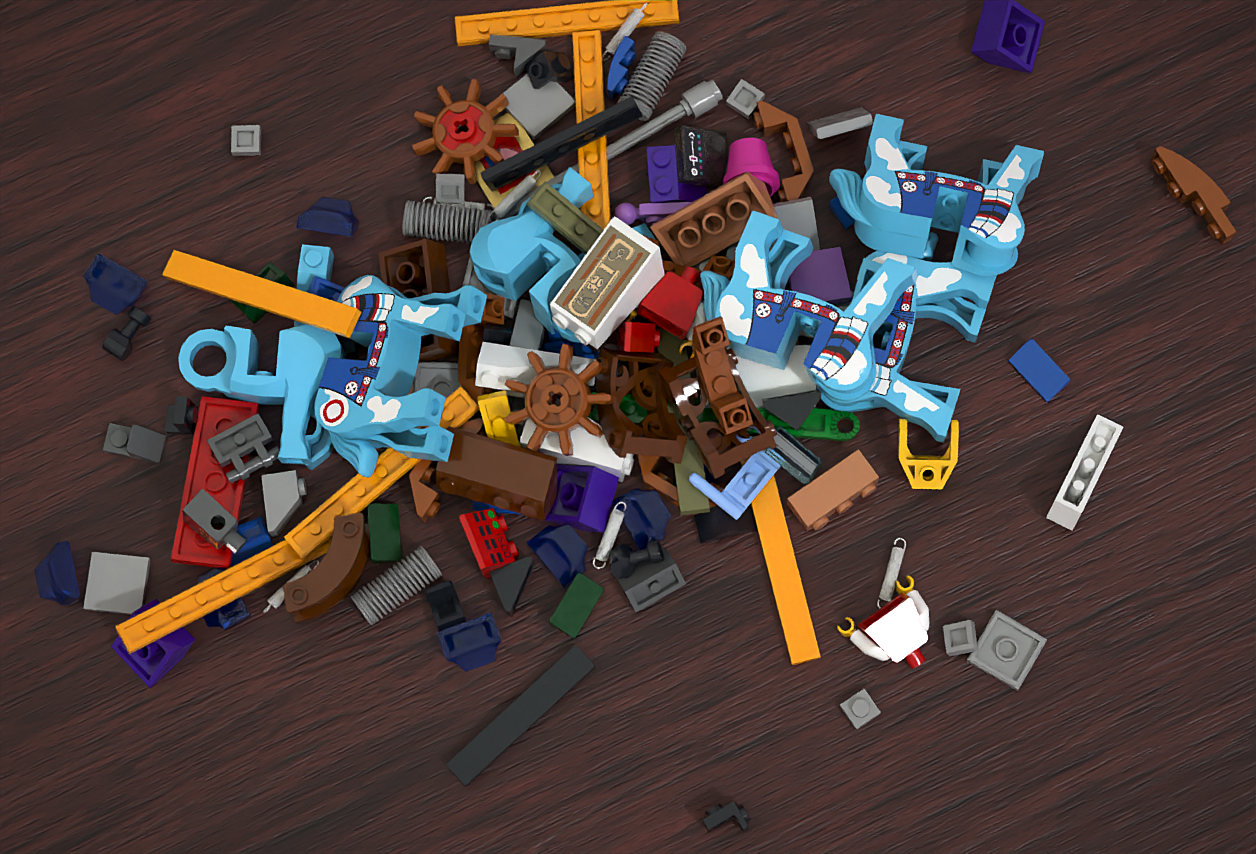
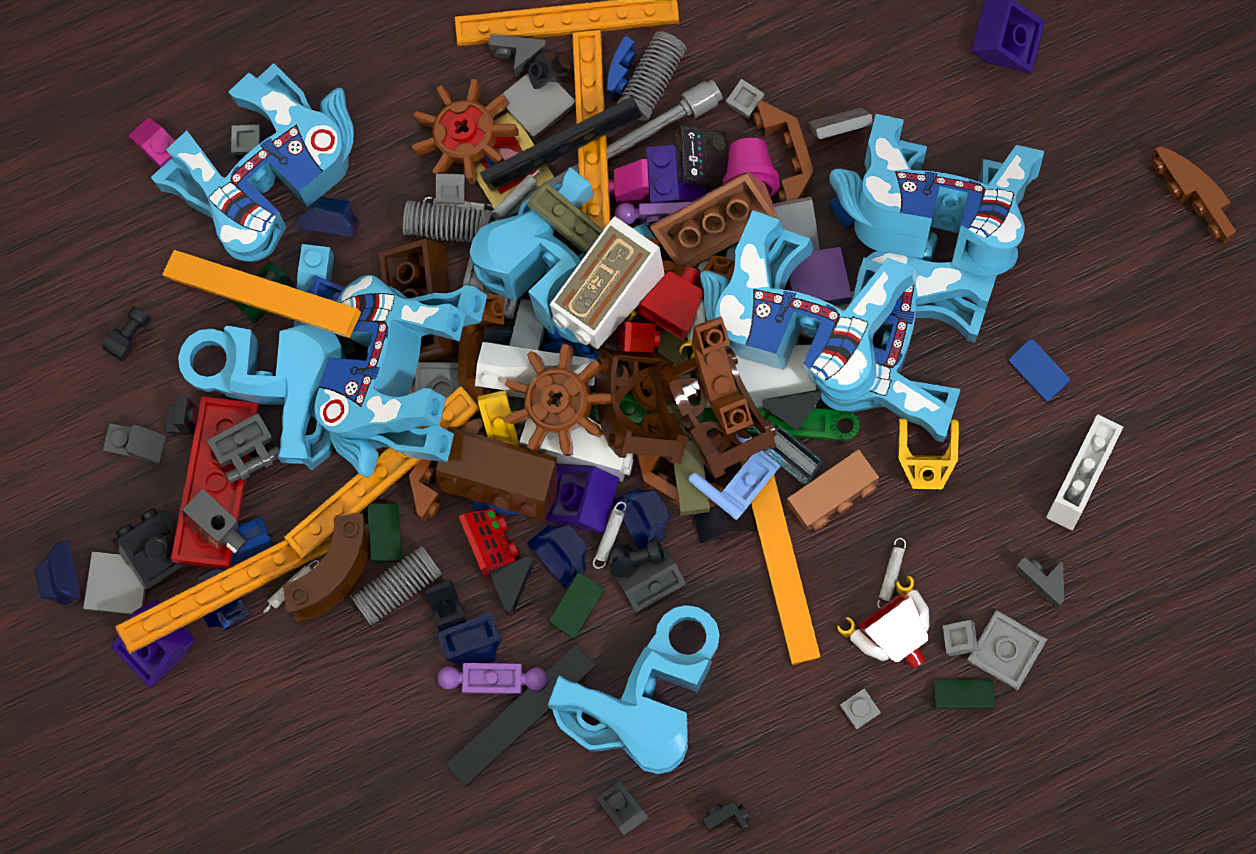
clear blue slope [83,253,148,315] -> none
light grey slope [261,470,307,537] -> none
white piece [602,3,647,61] -> none
none -> black plate [112,508,186,589]
none -> dark pink slope [128,117,175,169]
none -> medium azure animal [151,63,354,262]
none -> medium lavender plate [437,663,548,694]
none -> medium azure animal [548,605,719,774]
none -> dark grey slope [596,781,648,835]
none -> dark pink slope [609,159,650,205]
none -> dark green slope [934,680,995,710]
none -> dark grey slope [1014,557,1064,610]

